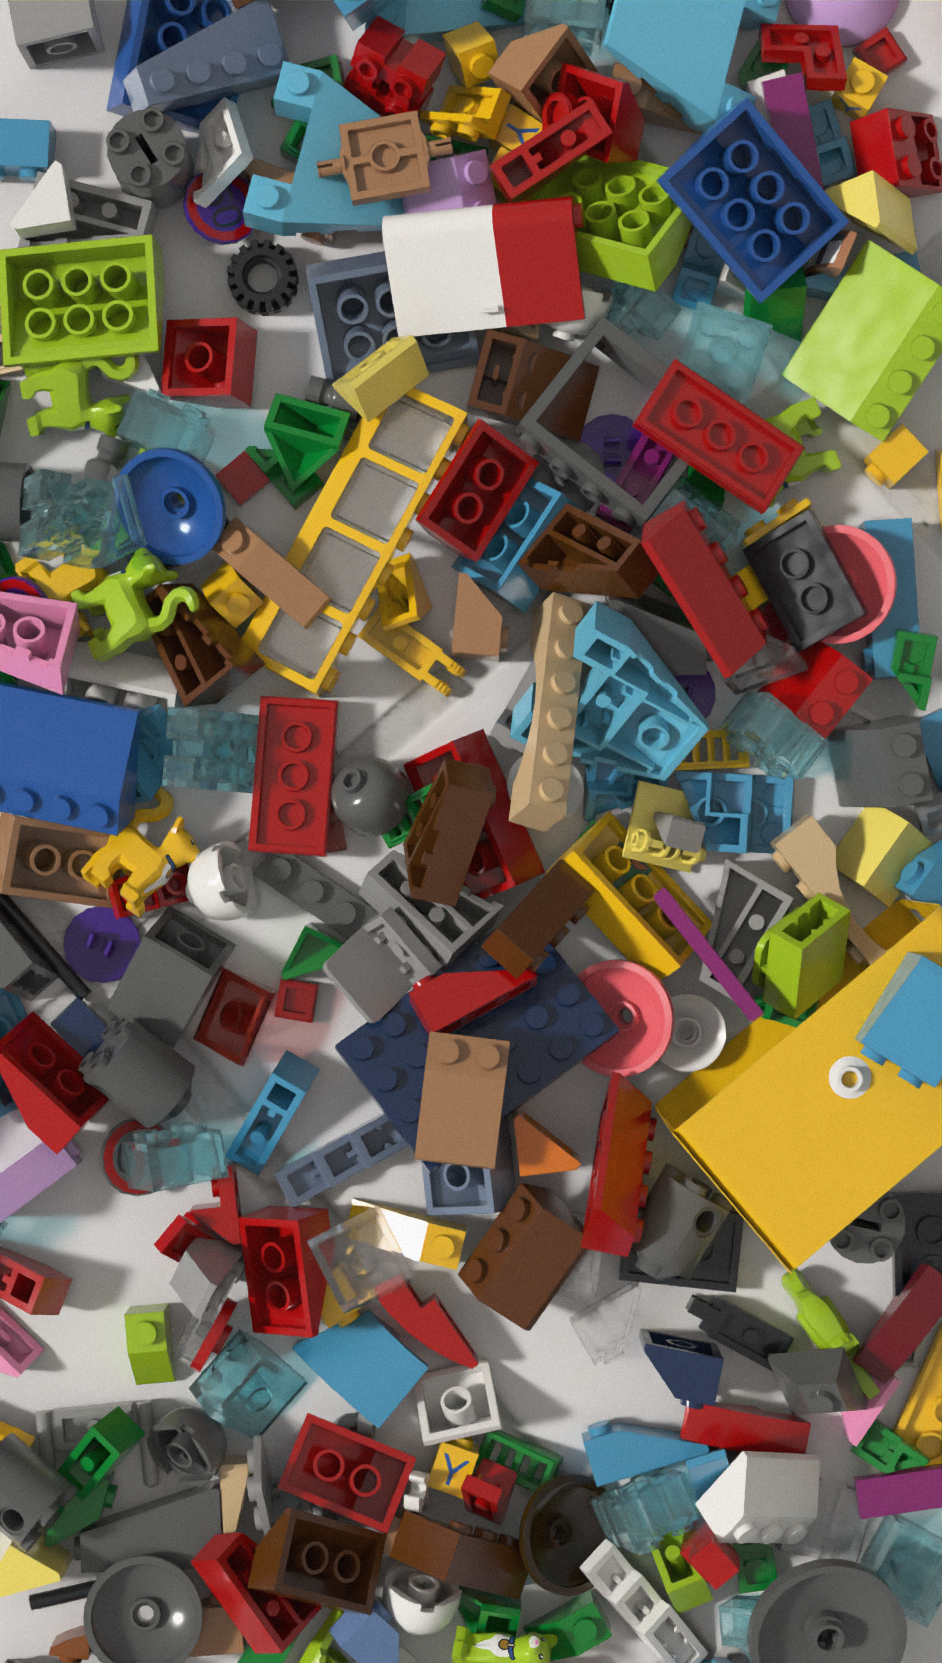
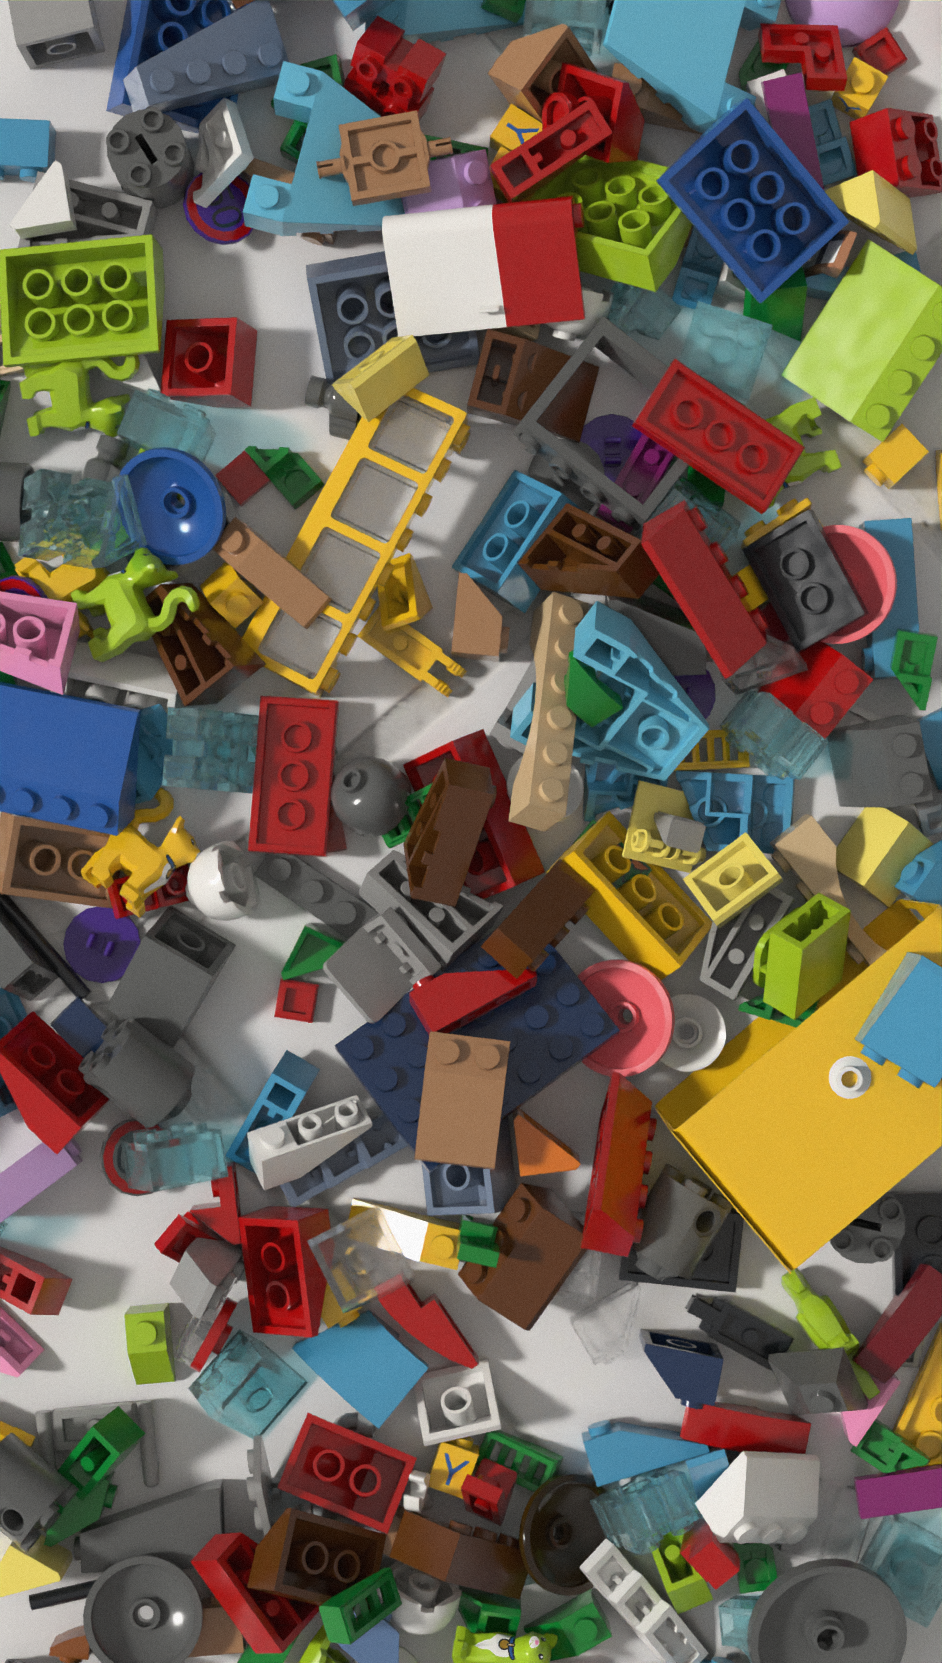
dark grey cylinder [147,1405,227,1487] -> none
clear red slope [193,968,278,1067] -> none
tan slope [219,1454,250,1534] -> none
black tyre [227,240,299,316] -> none
green slope [264,393,351,492] -> none
red slope [415,419,540,562] -> none
yellow bracket [419,85,512,142] -> none
yellow brick [442,21,498,89] -> none
magenta tile [653,887,765,1022] -> none
none -> white slope [247,1095,372,1191]
none -> green slope [319,1567,402,1645]
none -> green slope [457,1214,500,1268]
none -> green slope [564,650,623,727]
none -> light yellow slope [683,832,783,928]

